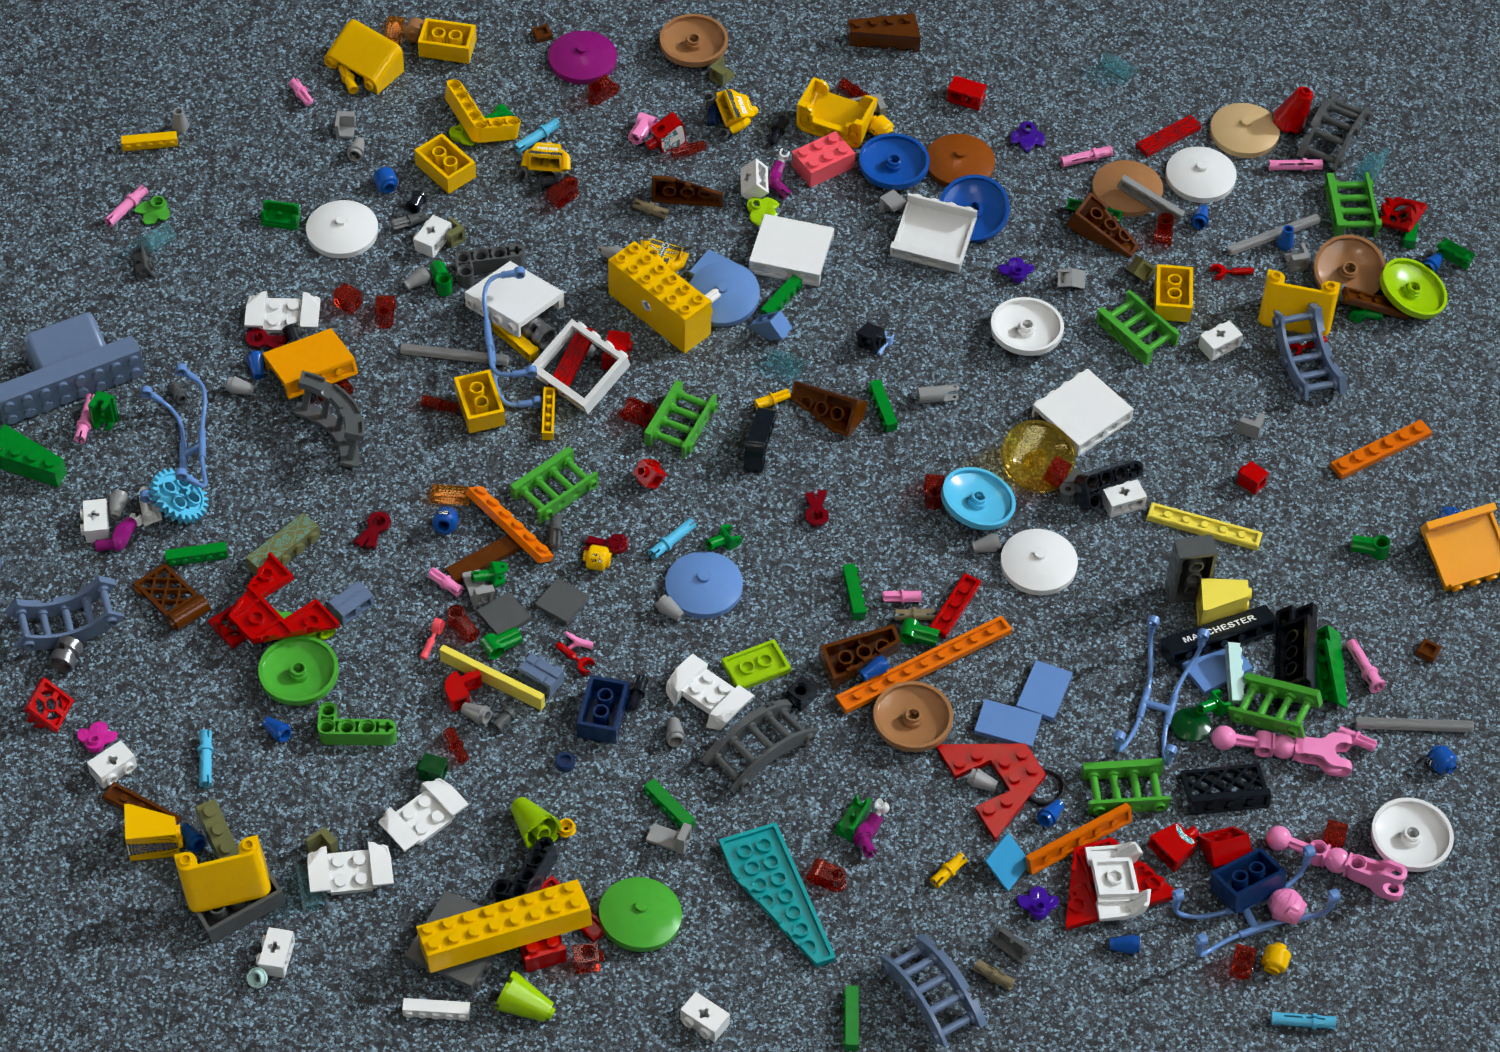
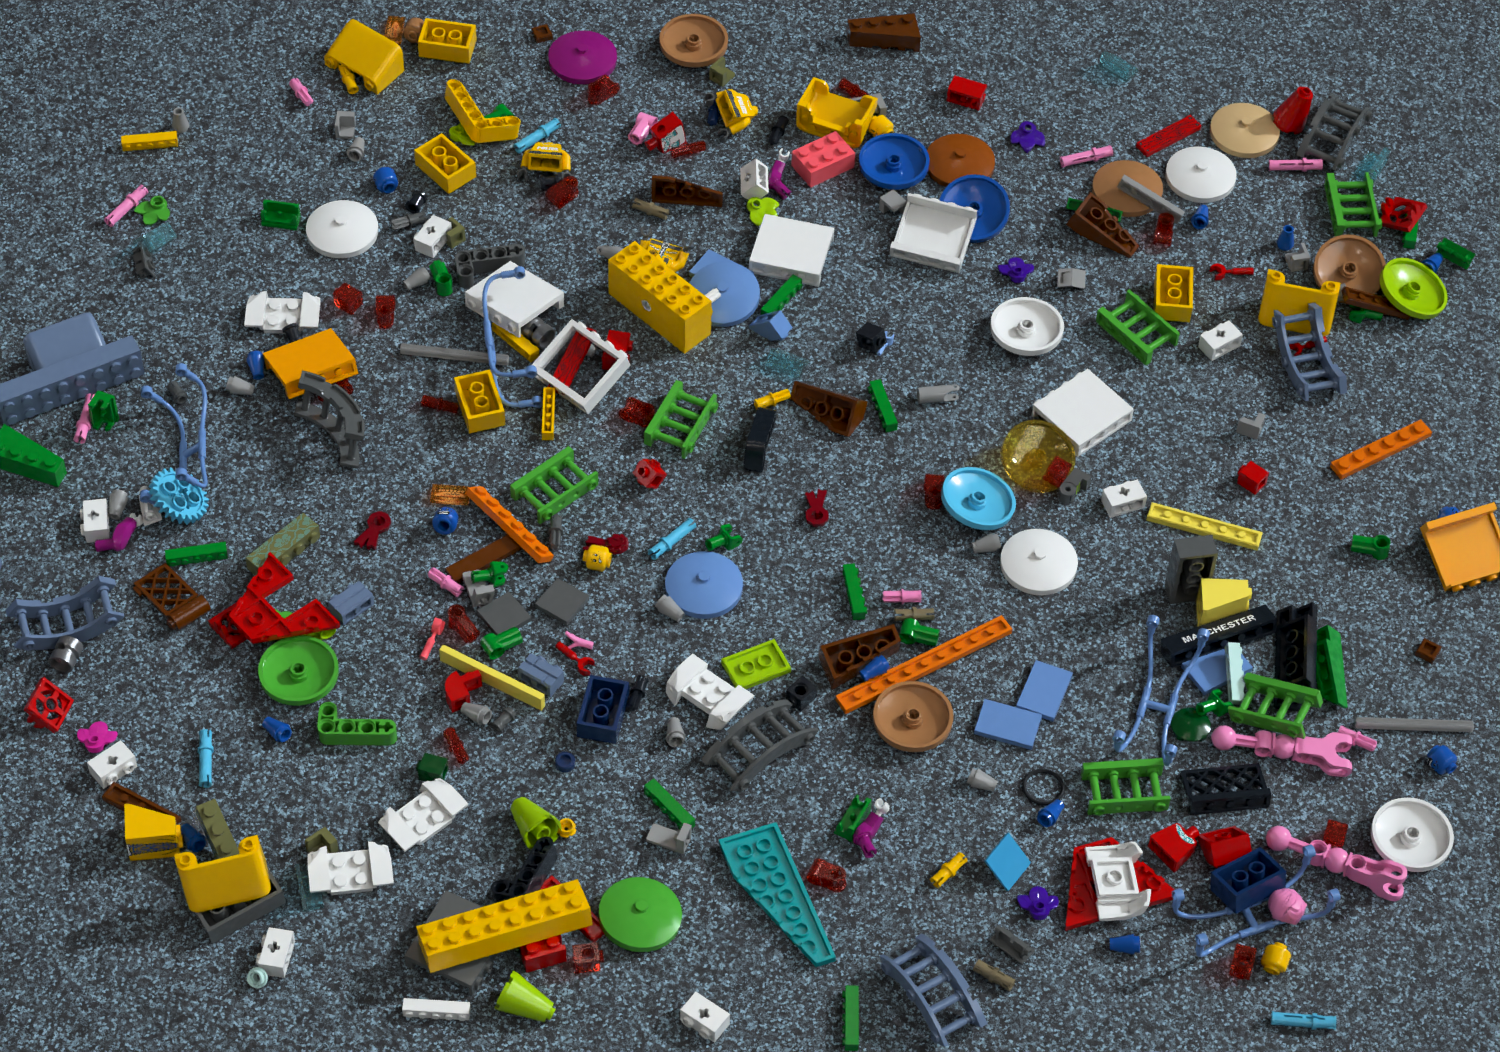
dark red piece [245,328,288,349] -> none
red tile [929,573,982,639] -> none
red wing [936,743,1046,842] -> none
orange plate [1026,803,1132,875] -> none
black beam [1074,460,1143,510] -> none
olive panel [1126,255,1156,283] -> none
light grey axle [1226,214,1321,256] -> none
bright pink pin [1345,639,1386,693] -> none

